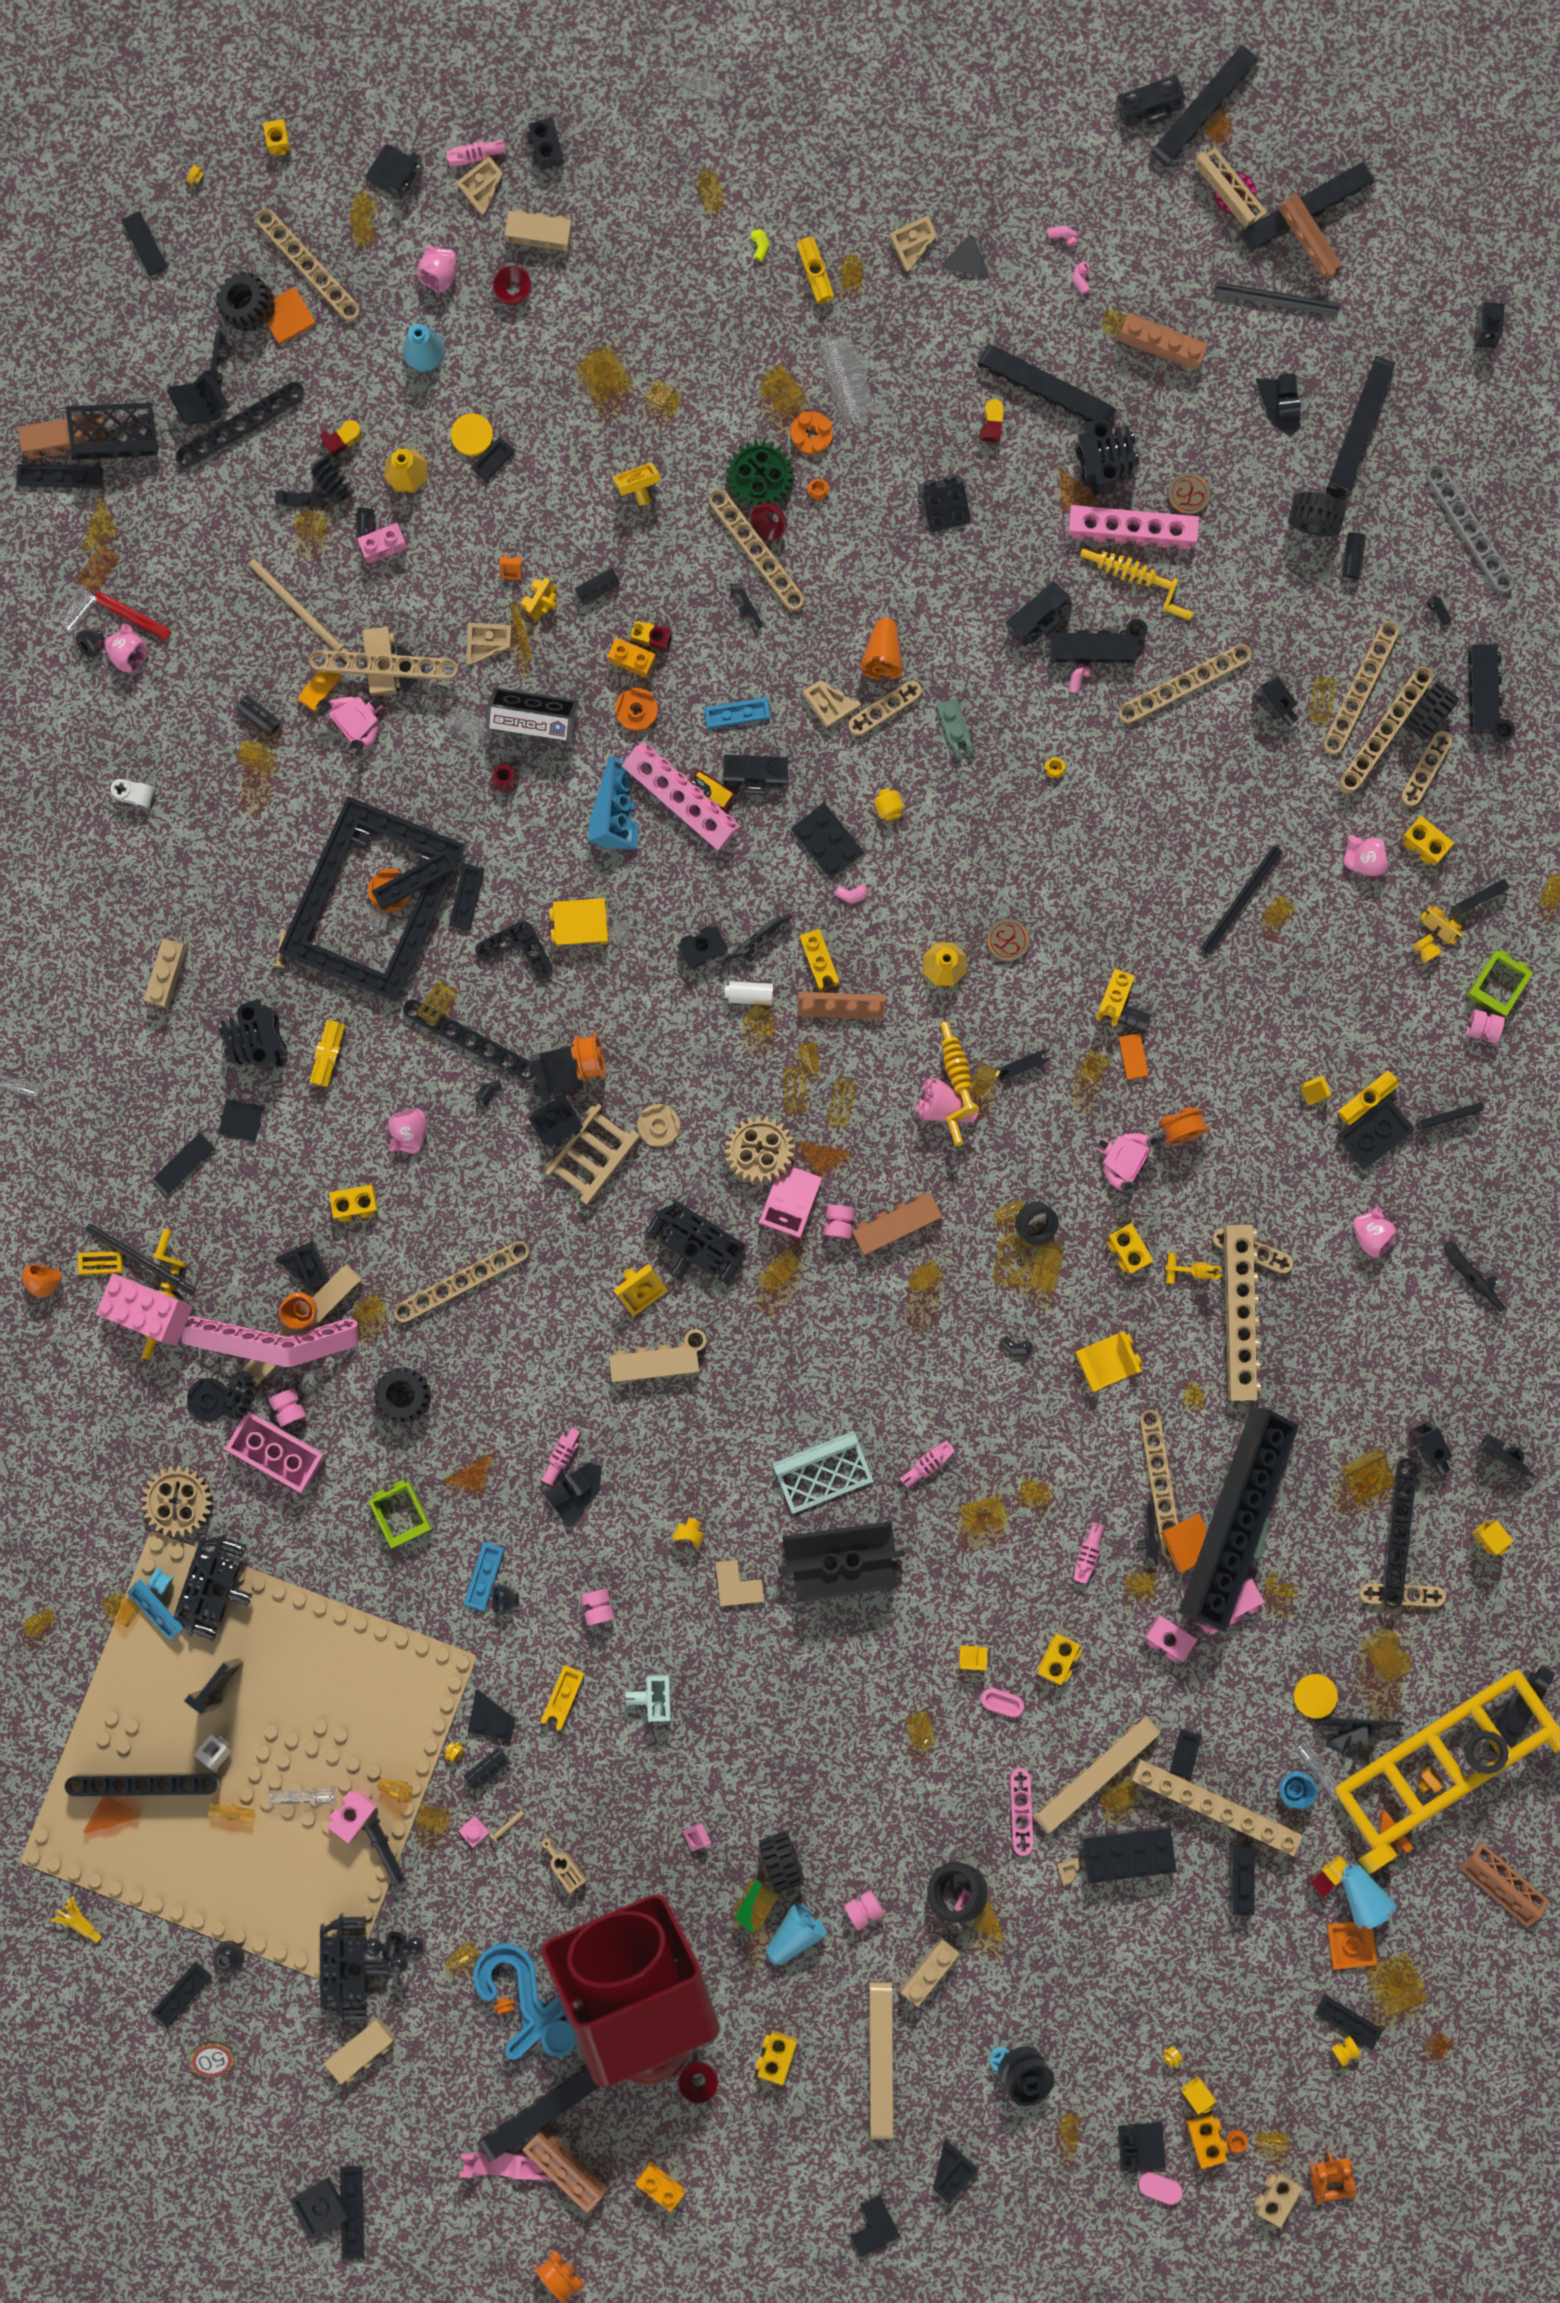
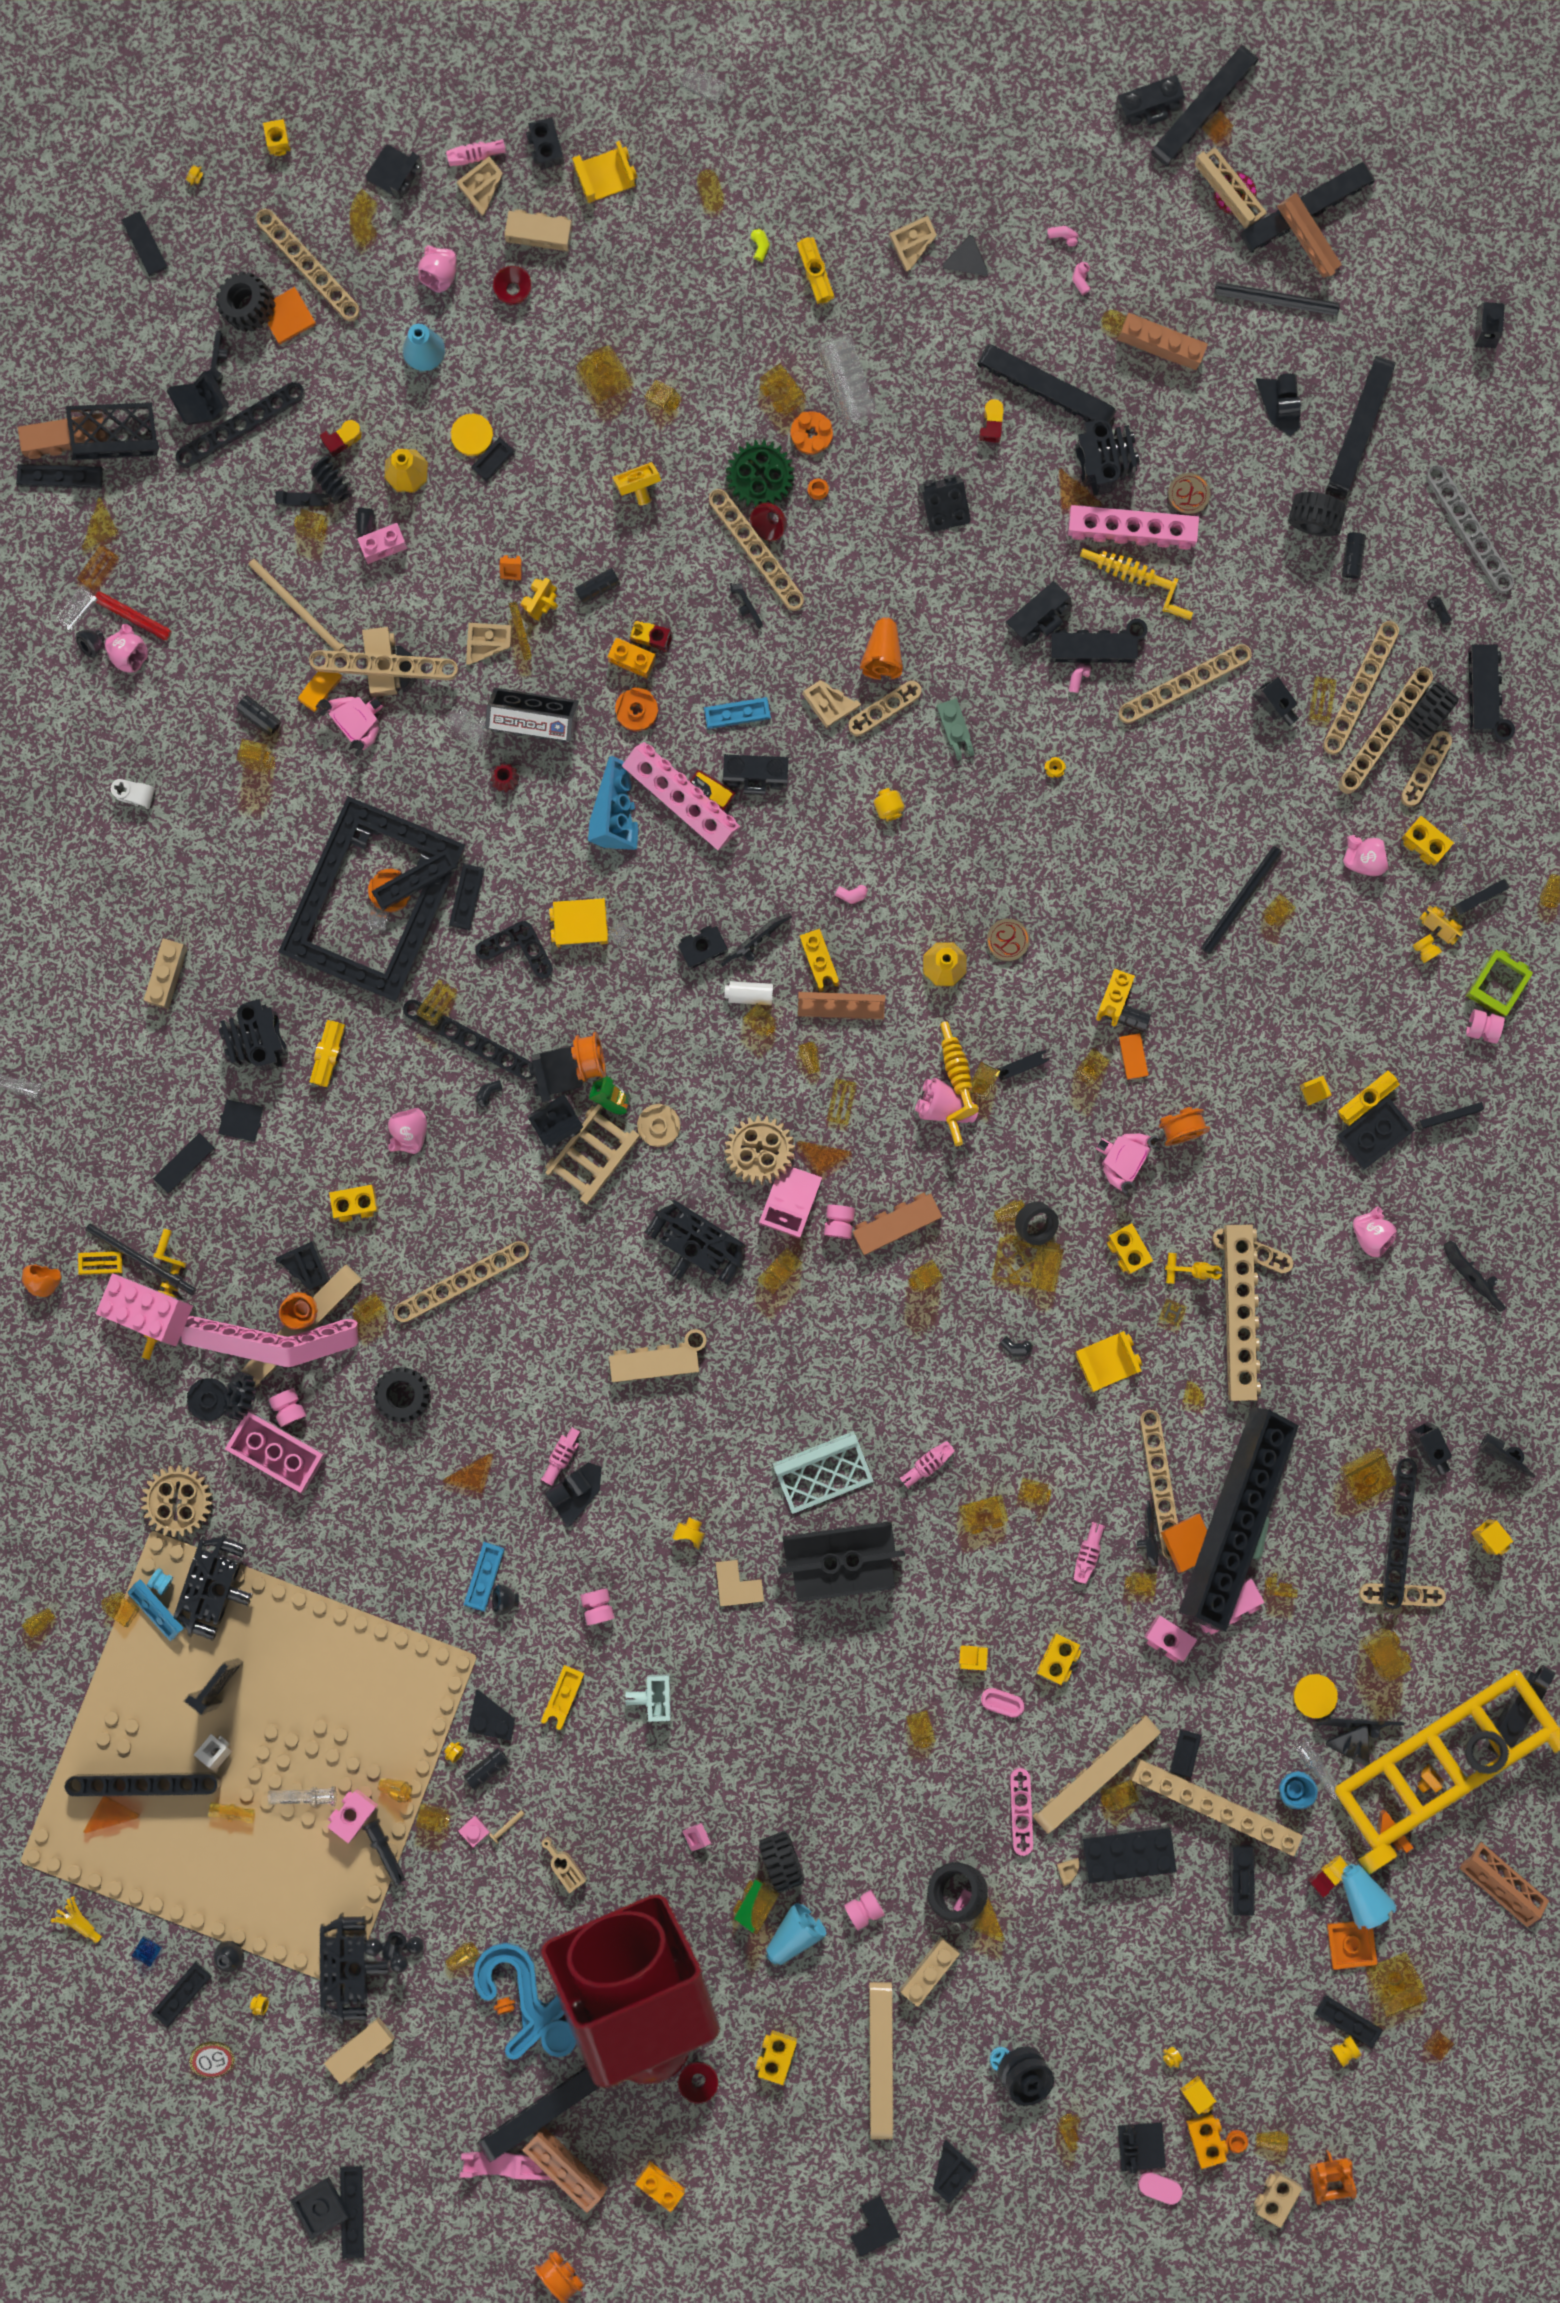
tan pin [272,930,286,969] -> none
lime window [369,1479,433,1549] -> none
yellow tile [614,1264,668,1317] -> none
clear yellow tile [783,1067,807,1111] -> none
black plate [790,802,864,879] -> none
clear yellow bracket [841,255,863,287] -> none
none -> clear blue tile [131,1936,162,1967]
none -> yellow plate [250,1994,269,2016]
none -> yellow panel [572,141,637,203]
none -> green leg [589,1076,631,1115]
none -> clear yellow tile [1158,1299,1187,1327]

